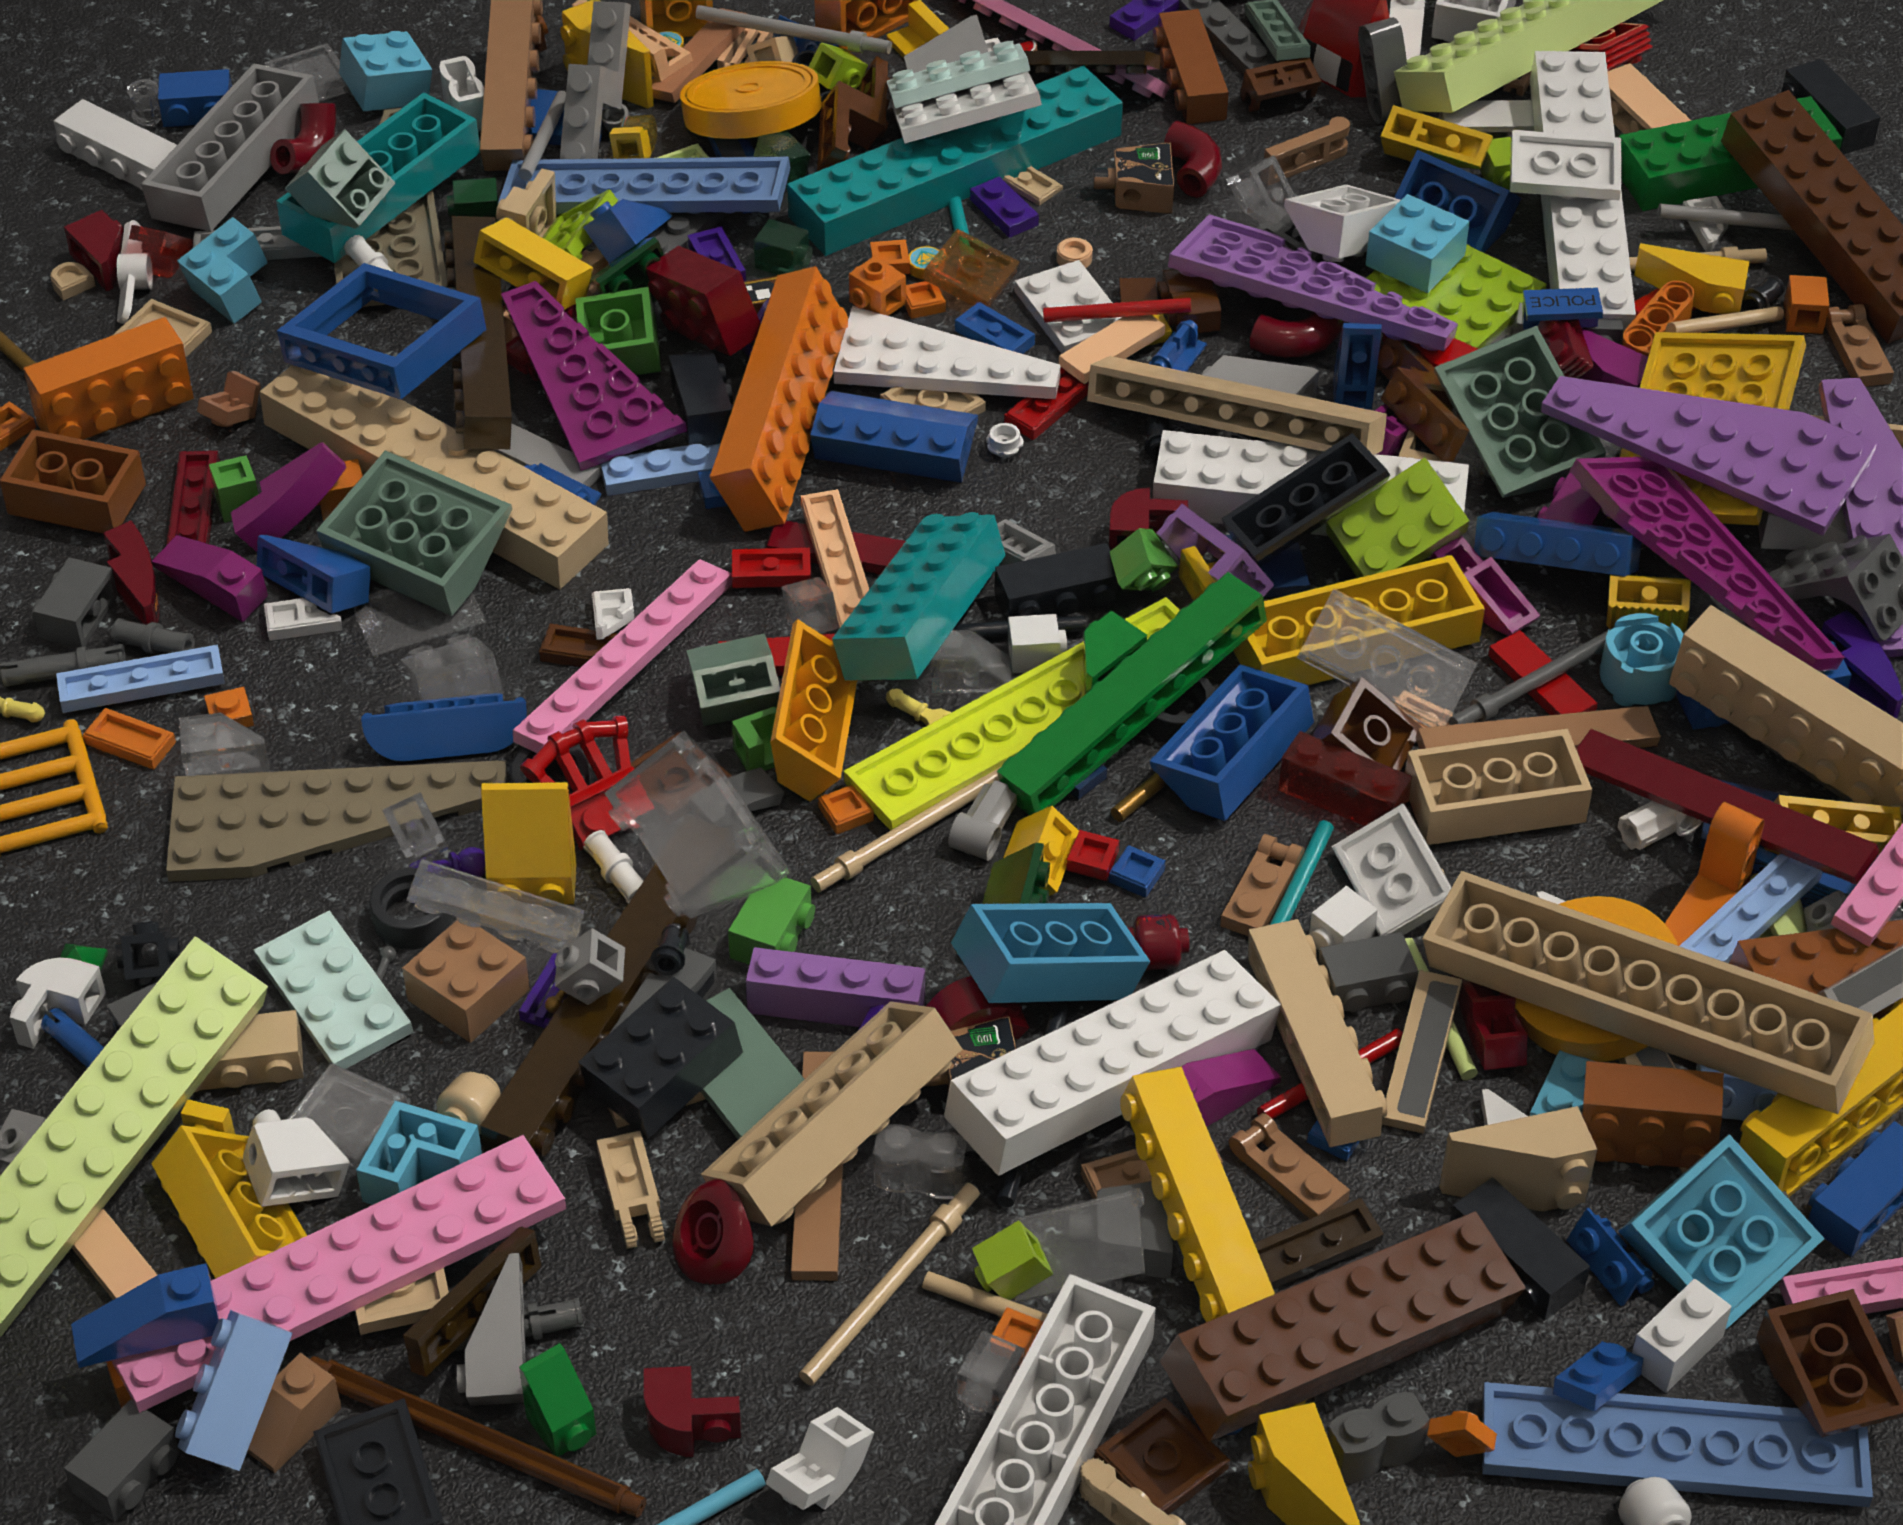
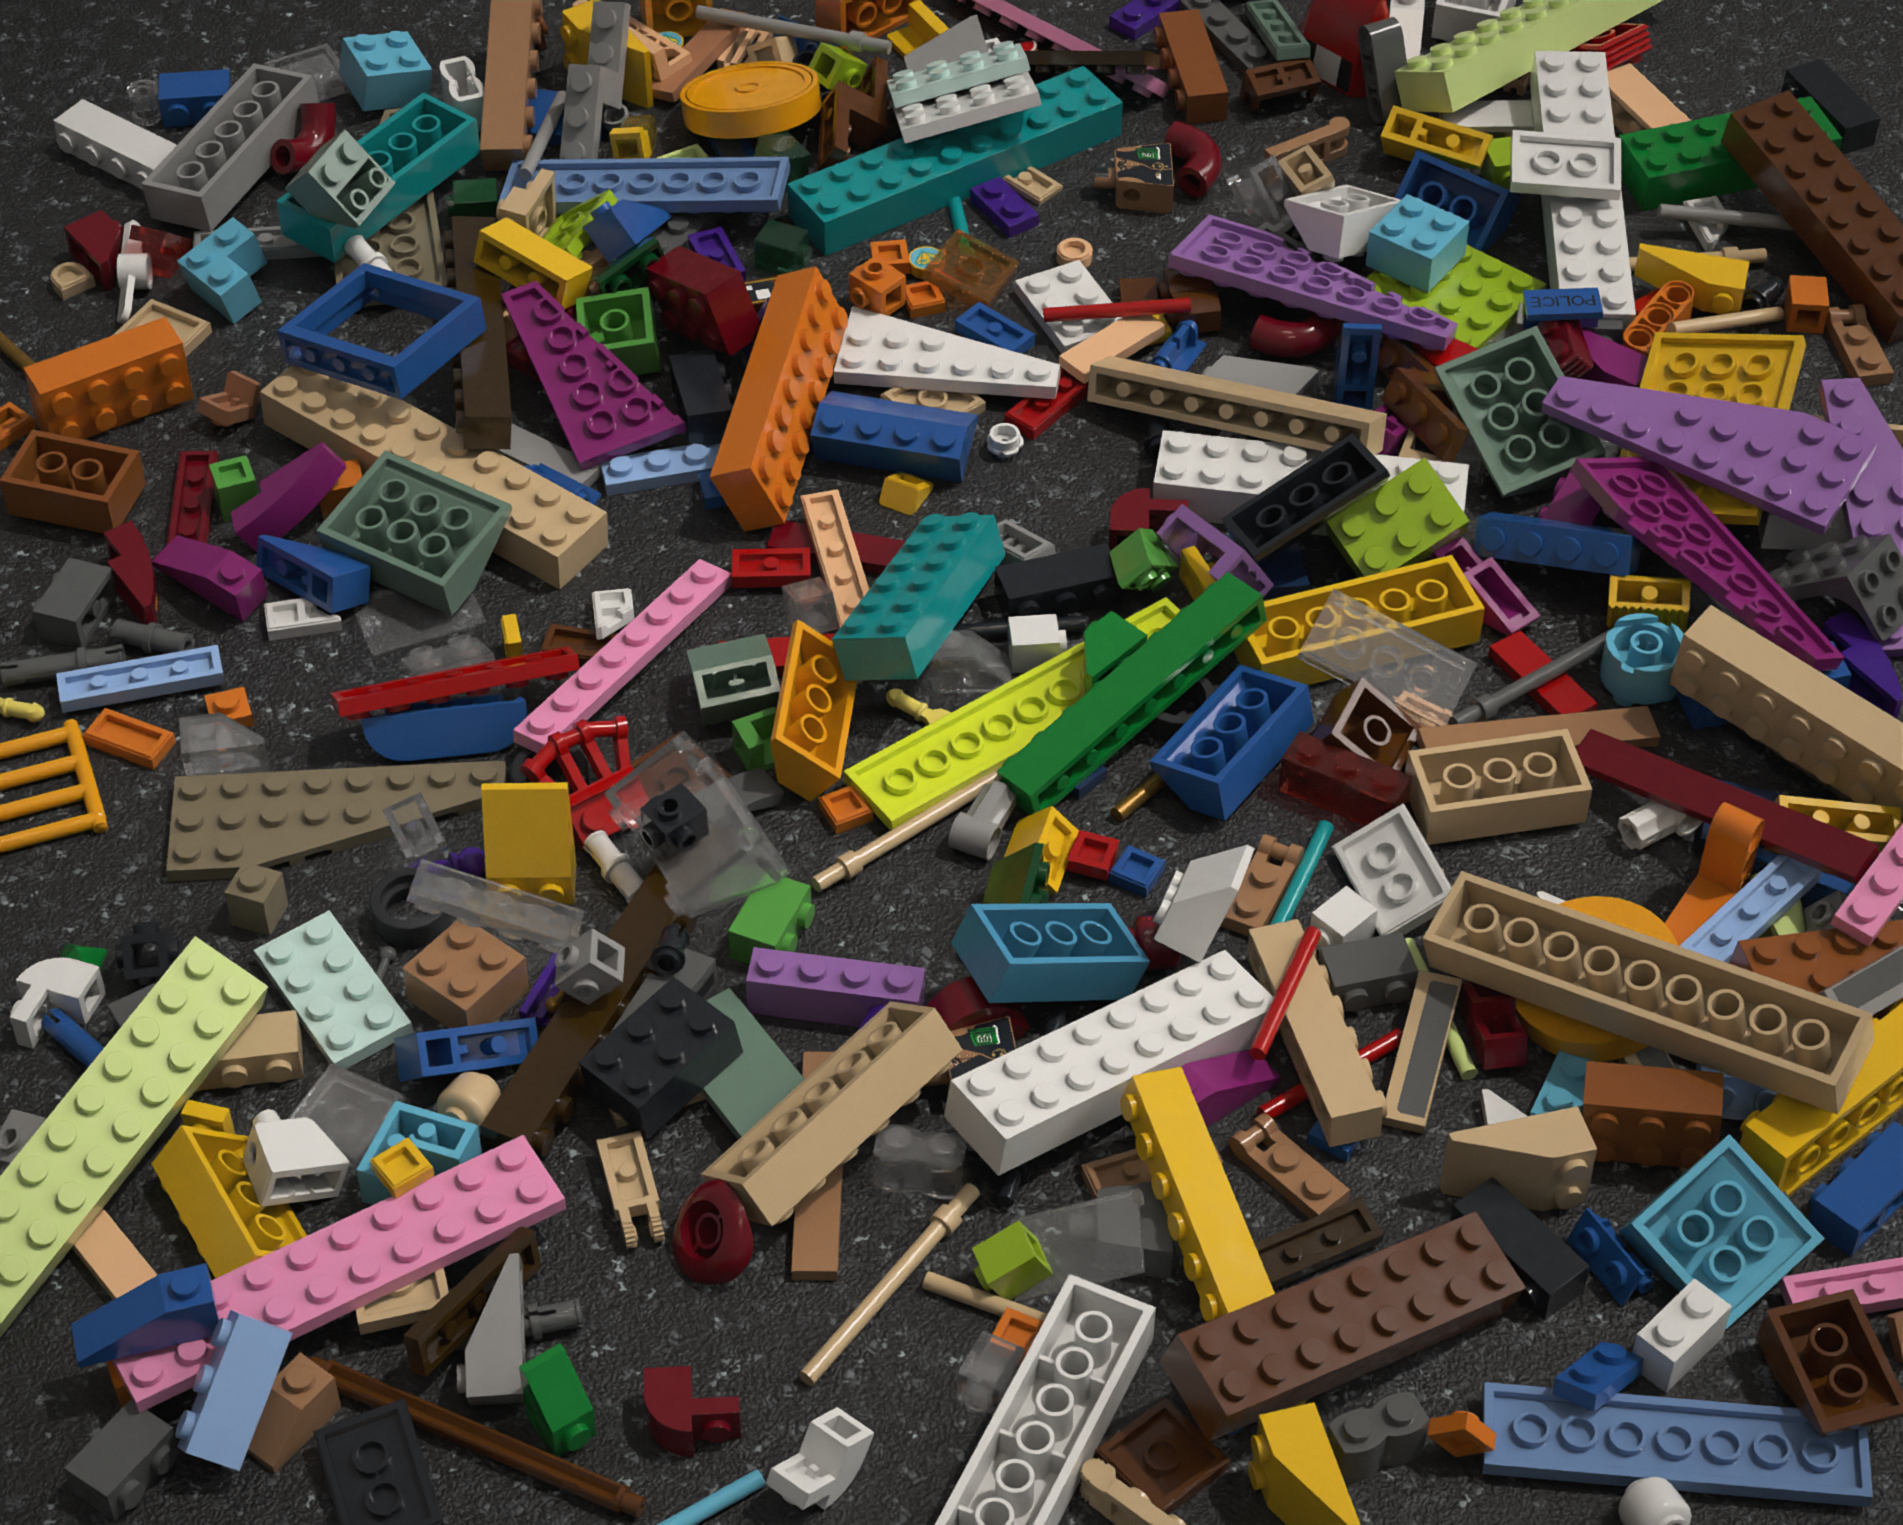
none -> dark tan brick [224,862,289,936]
none -> red plate [330,646,580,720]
none -> yellow tile [369,1138,434,1199]
none -> blue slope [394,1017,538,1082]
none -> yellow tile [500,613,523,658]
none -> black brick [640,783,709,860]
none -> yellow slope [879,471,934,515]
none -> white slope [1153,845,1255,963]
none -> red bar [1249,926,1322,1060]
none -> tan slope [1277,144,1335,197]

